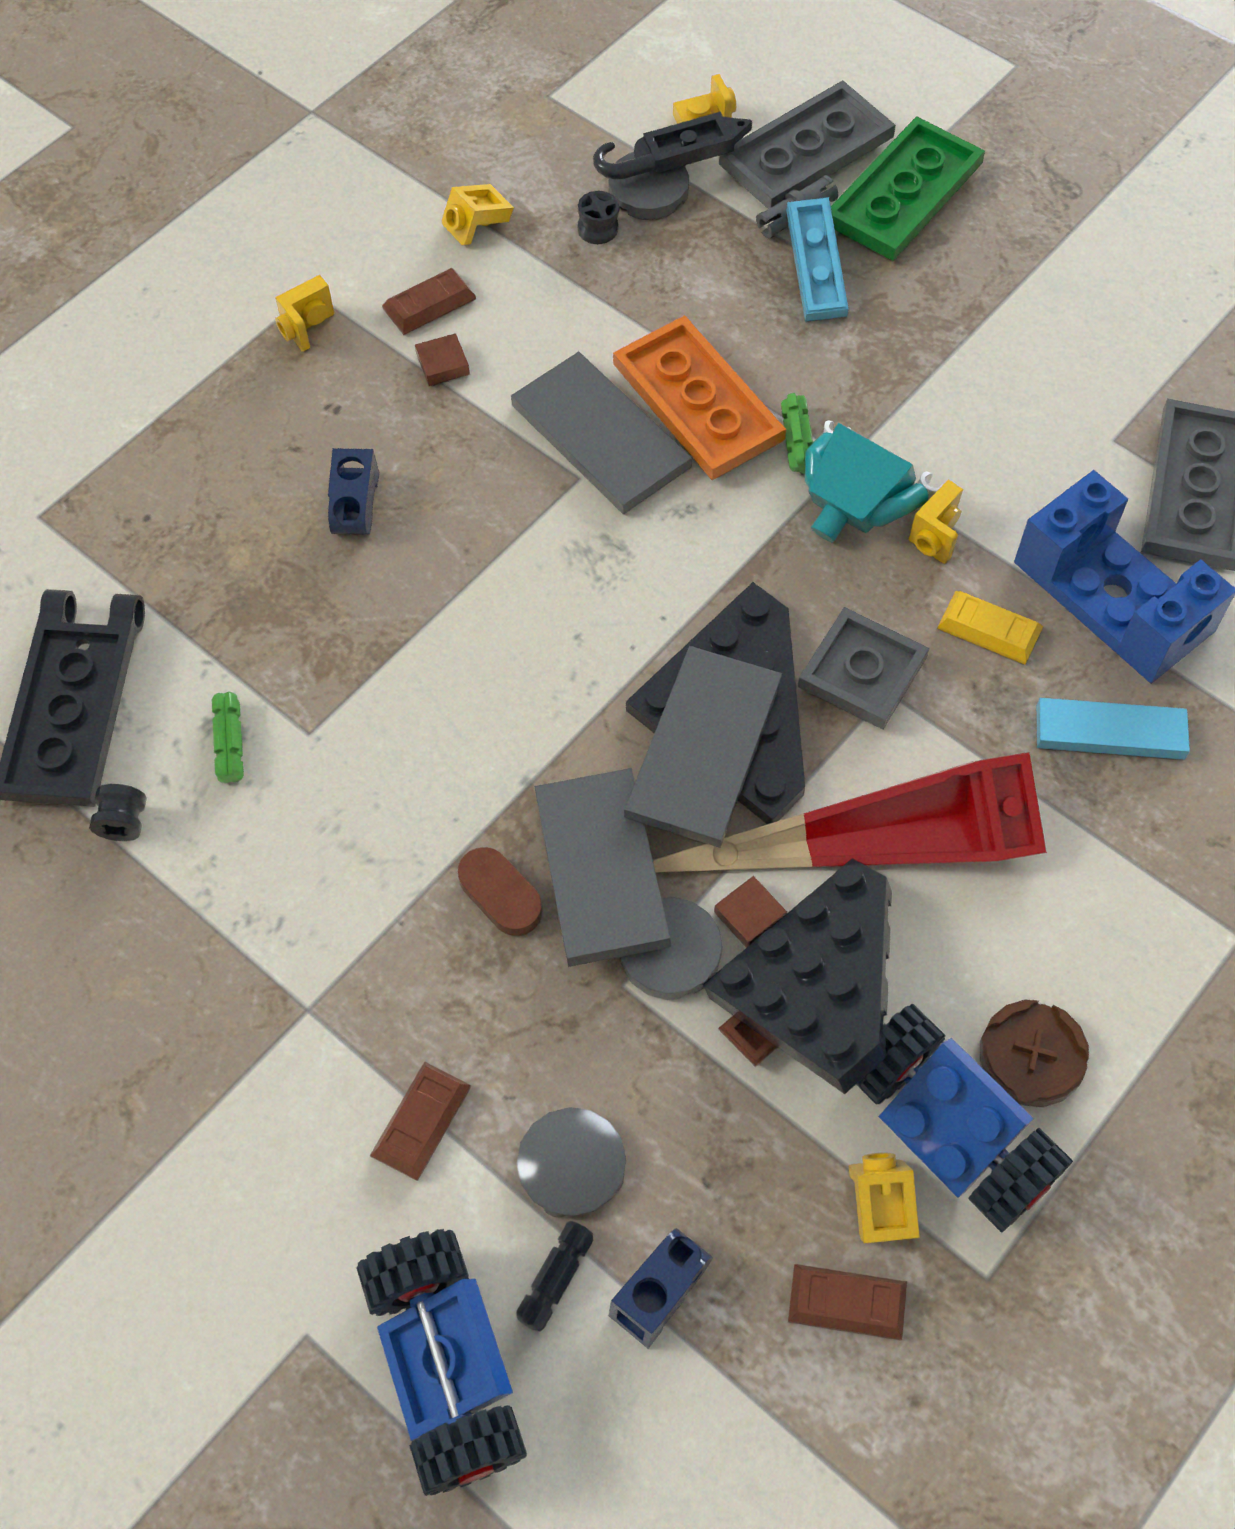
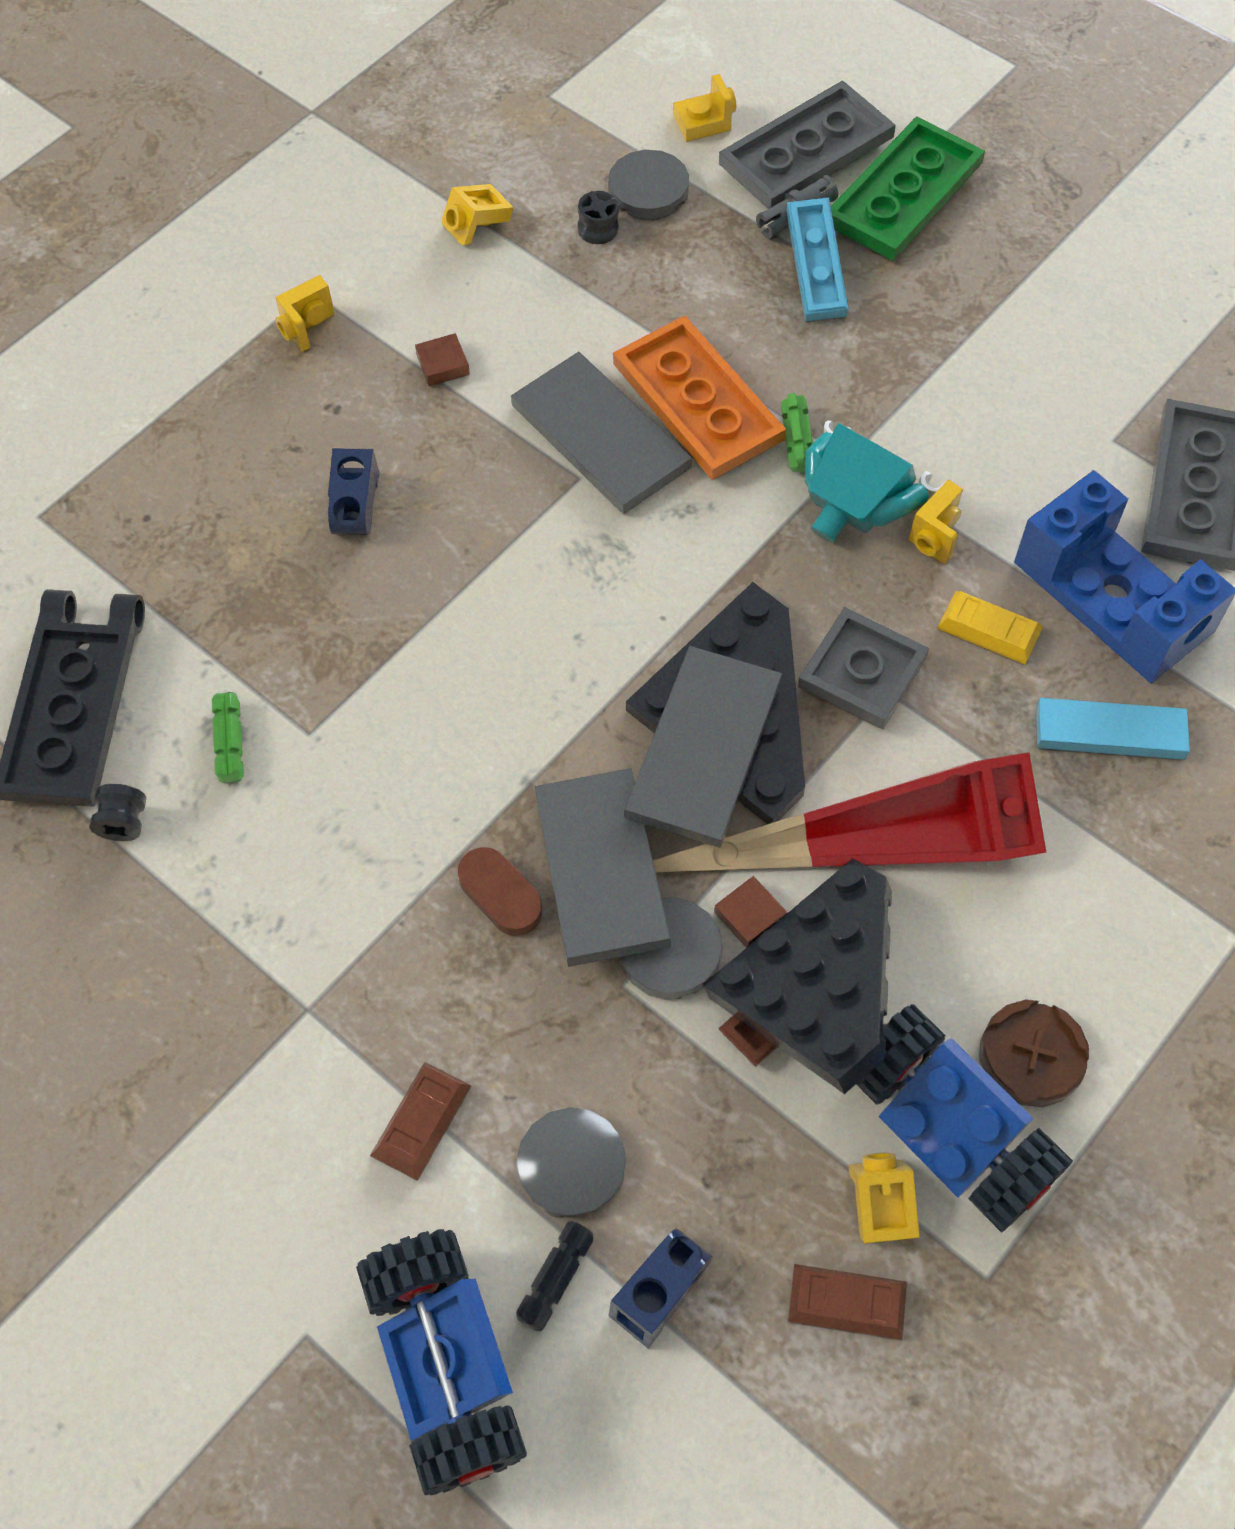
copper tile [382,268,476,335] -> none
black plate [593,112,752,180] -> none

